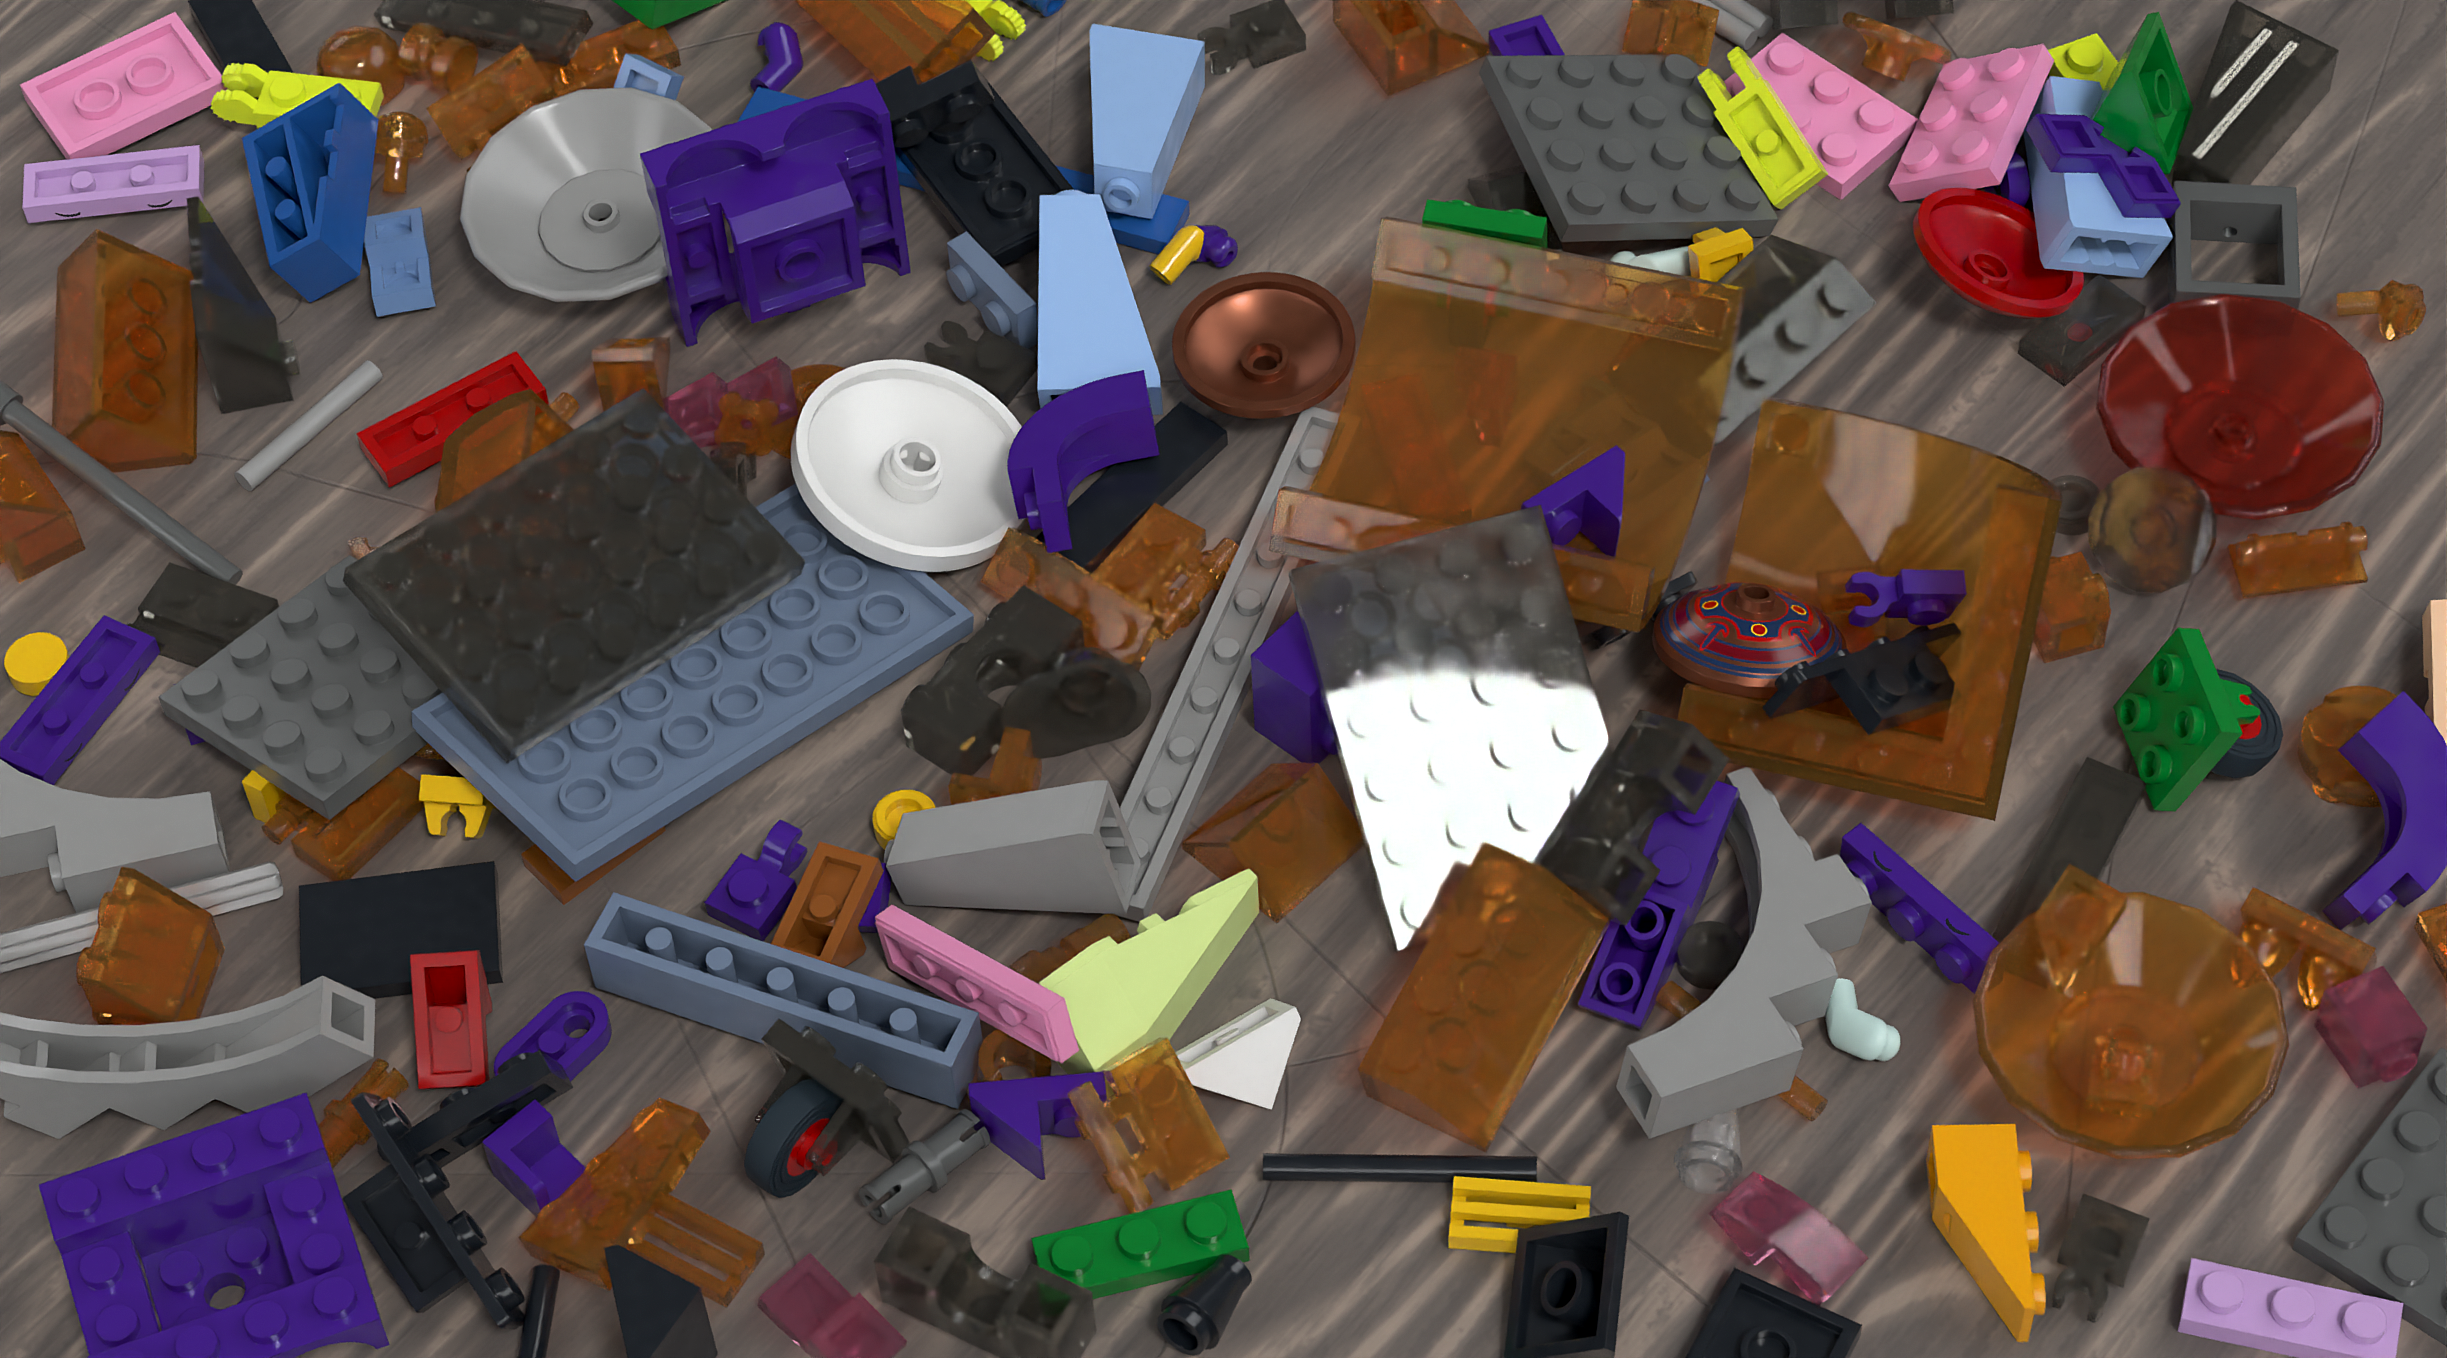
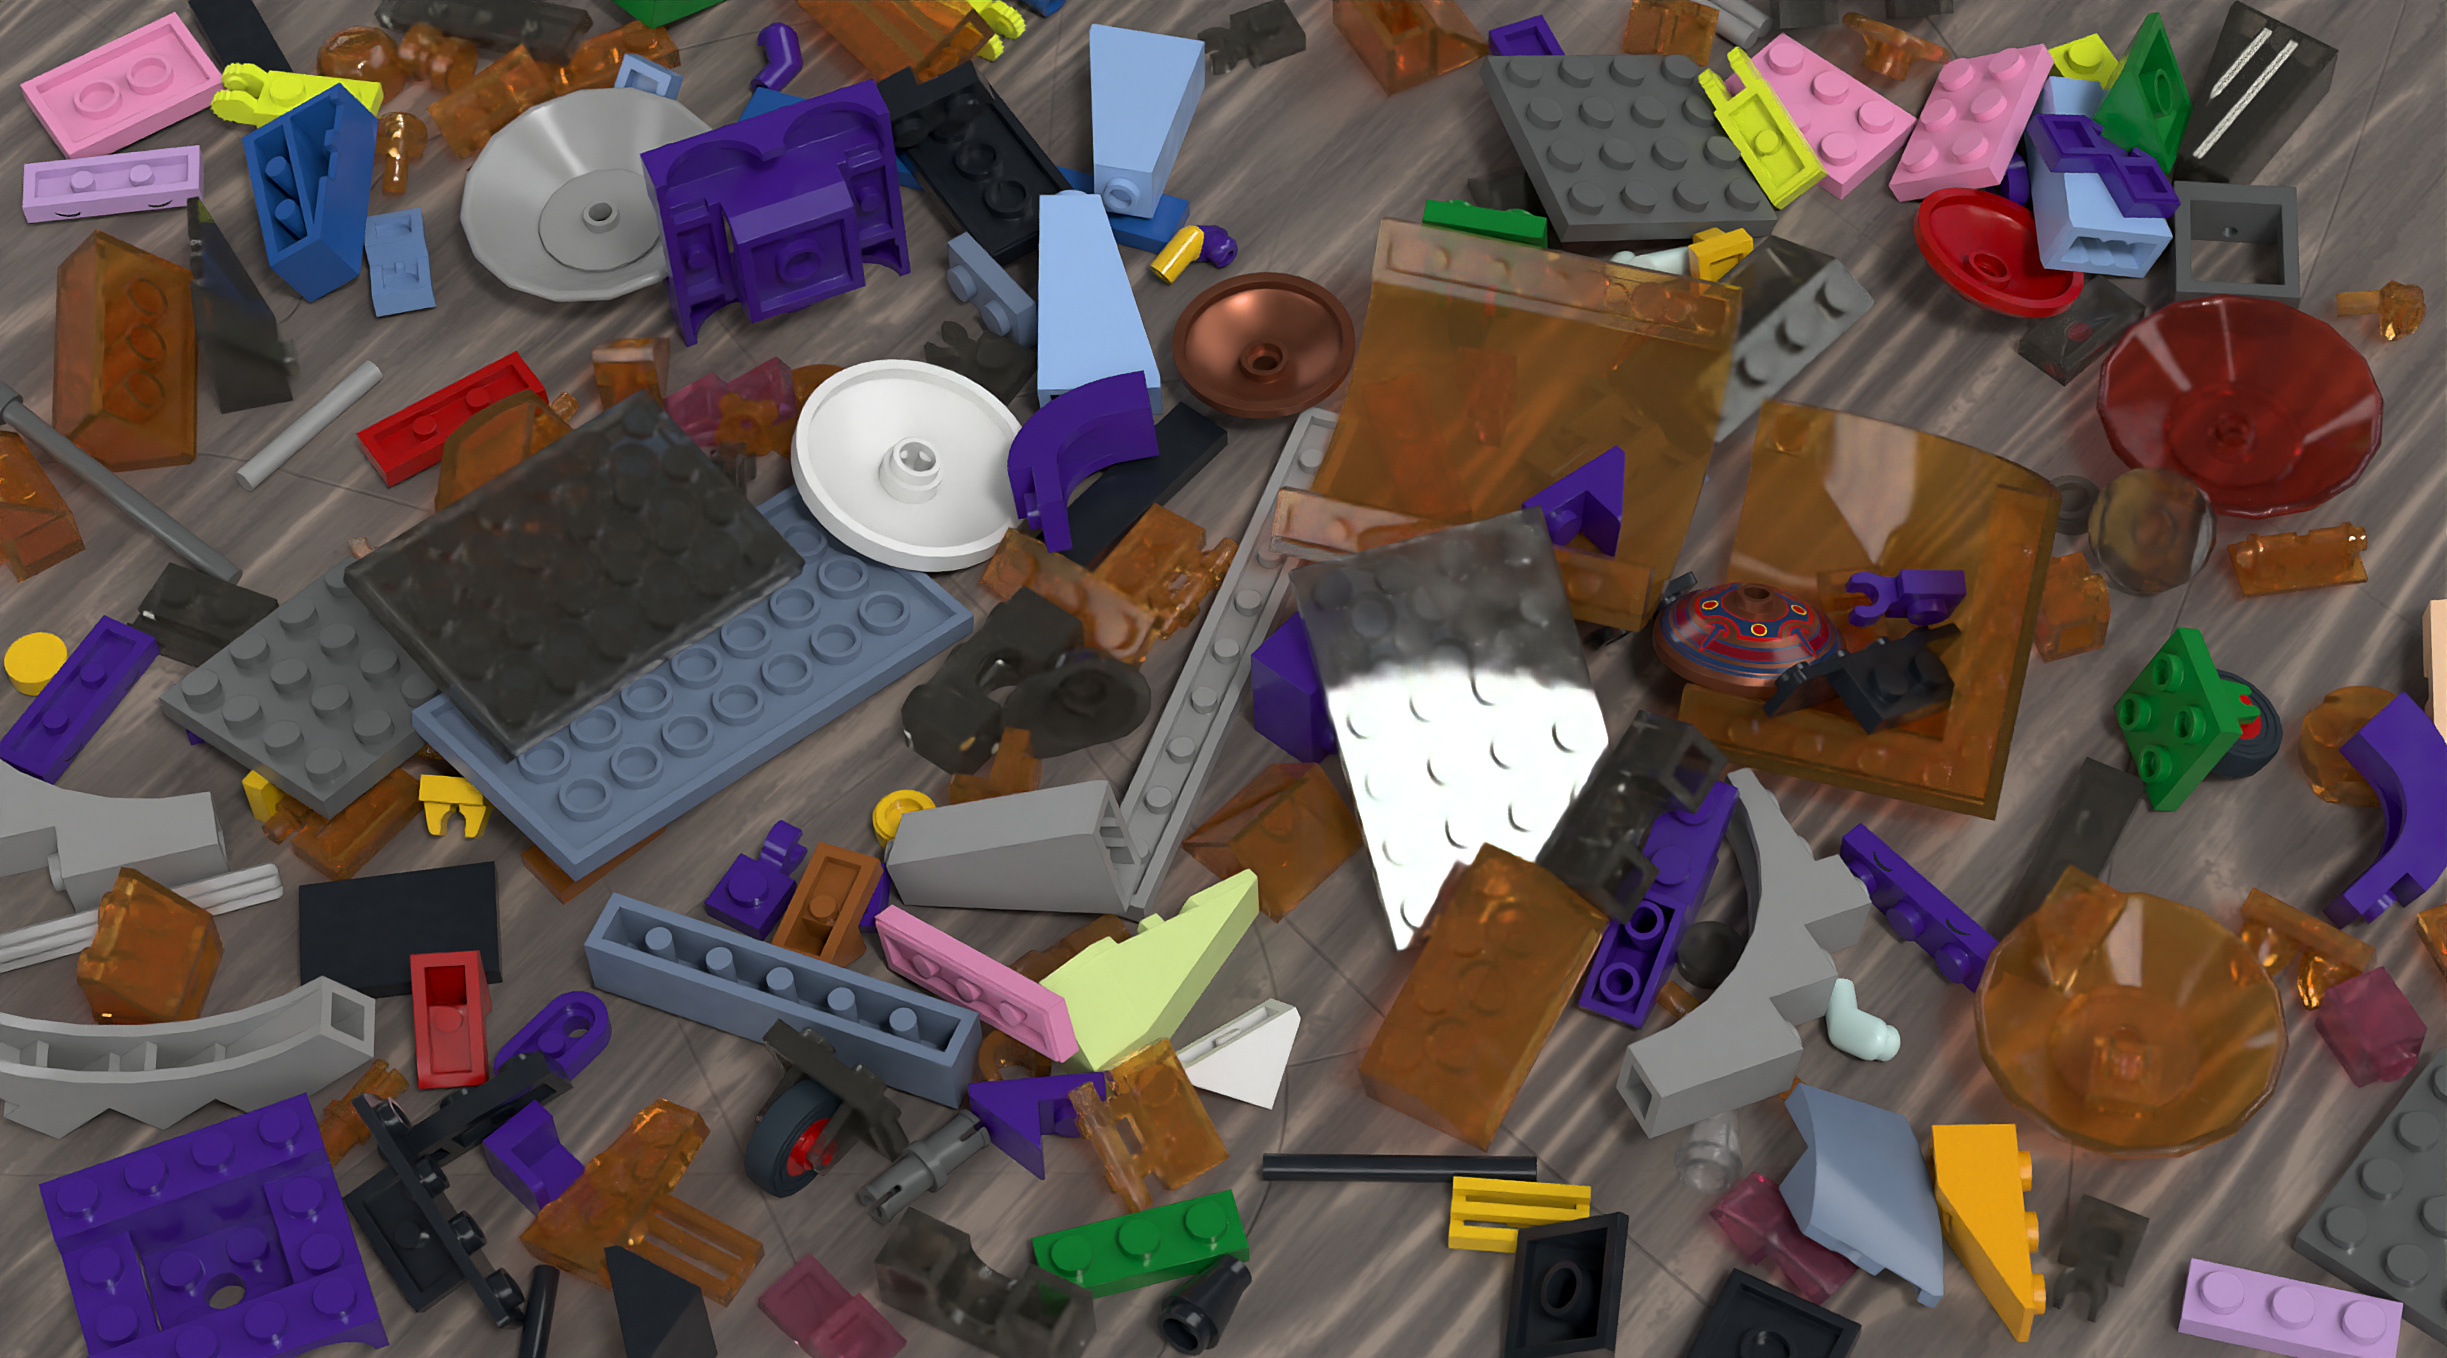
none -> sand blue slope [1779,1083,1944,1308]

